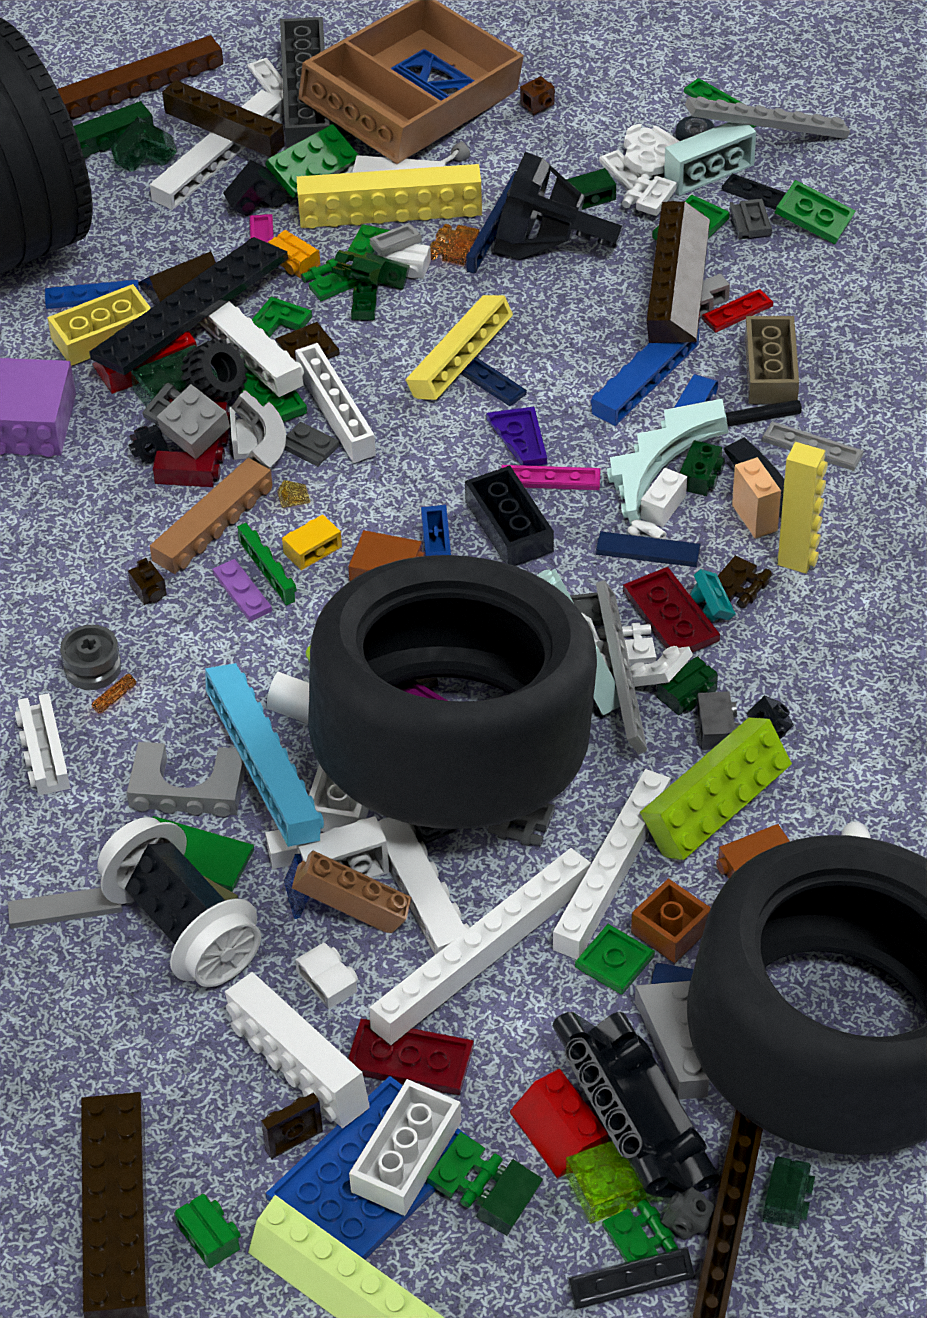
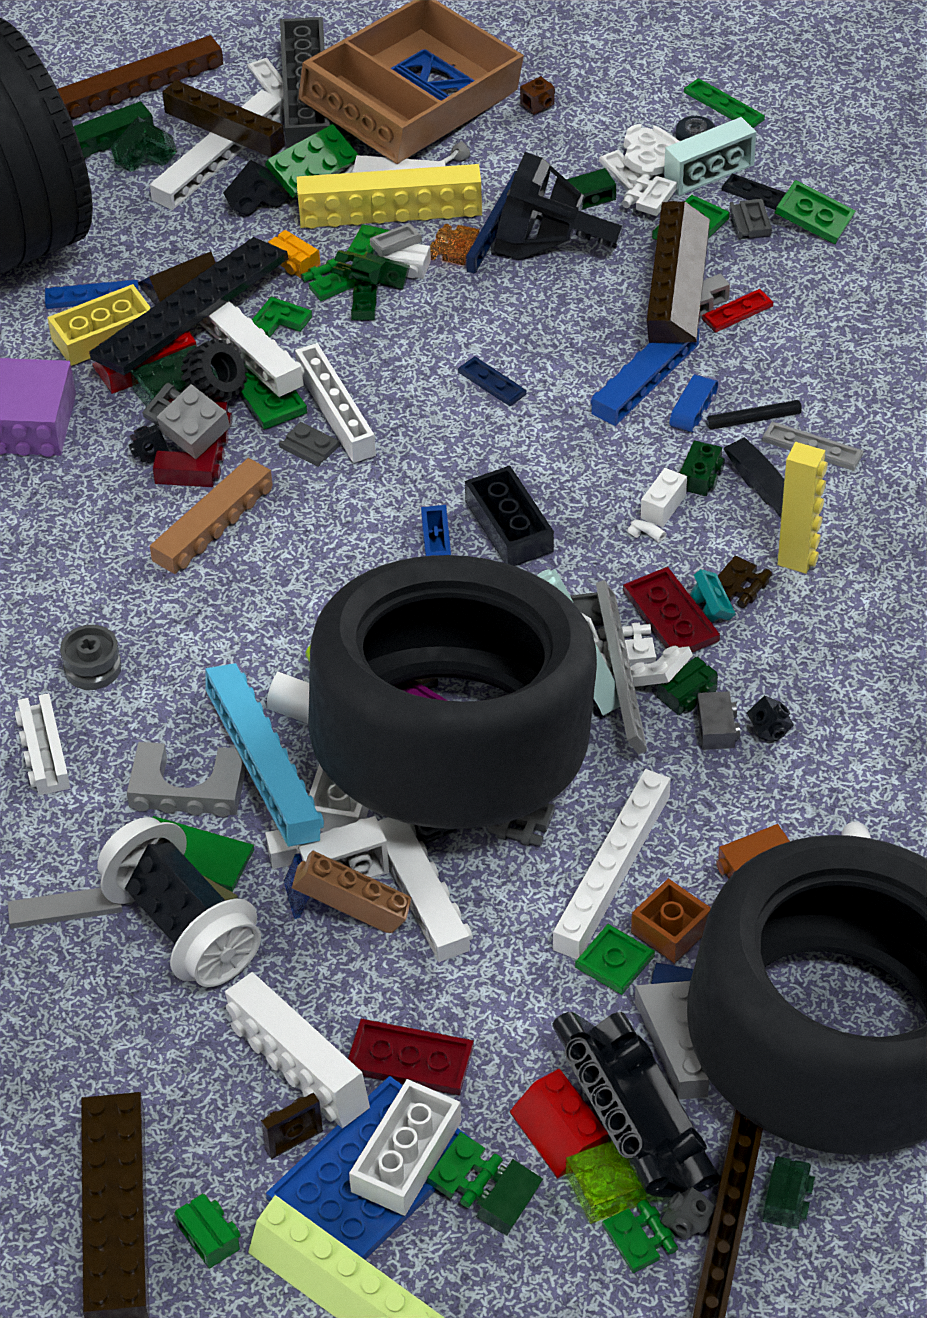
clear orange axle [91,674,137,713] -> none
dark brown brick [128,558,167,605] -> none
medium lavender plate [212,559,272,622] -> none
white panel [230,407,257,460] -> none
light grey arch [232,390,286,470] -> none
green plate [237,523,297,606] -> none
dark pink tile [250,214,274,243] -> none
dark brown plate [275,322,340,361] -> none
clear yellow slope [277,480,311,508] -> none
yellow brick [282,514,342,570] -> none
white brick [295,942,358,1009] -> none
dark orange brick [348,530,426,581] -> none
white brick [370,848,591,1045] -> none
light yellow brick [405,295,513,400] -> none
dark purple wing [486,406,547,466] -> none
dark pink tile [501,465,601,490] -> none
black tile [567,1247,695,1309] -> none
dark blue tile [596,531,701,567] -> none
light aqua arch [607,399,729,526] -> none
lime brick [640,718,792,860] -> none
light grey plate [685,97,850,139] -> none
light nougat brick [732,457,781,539] -> none
dark tan brick [745,316,799,404] -> none

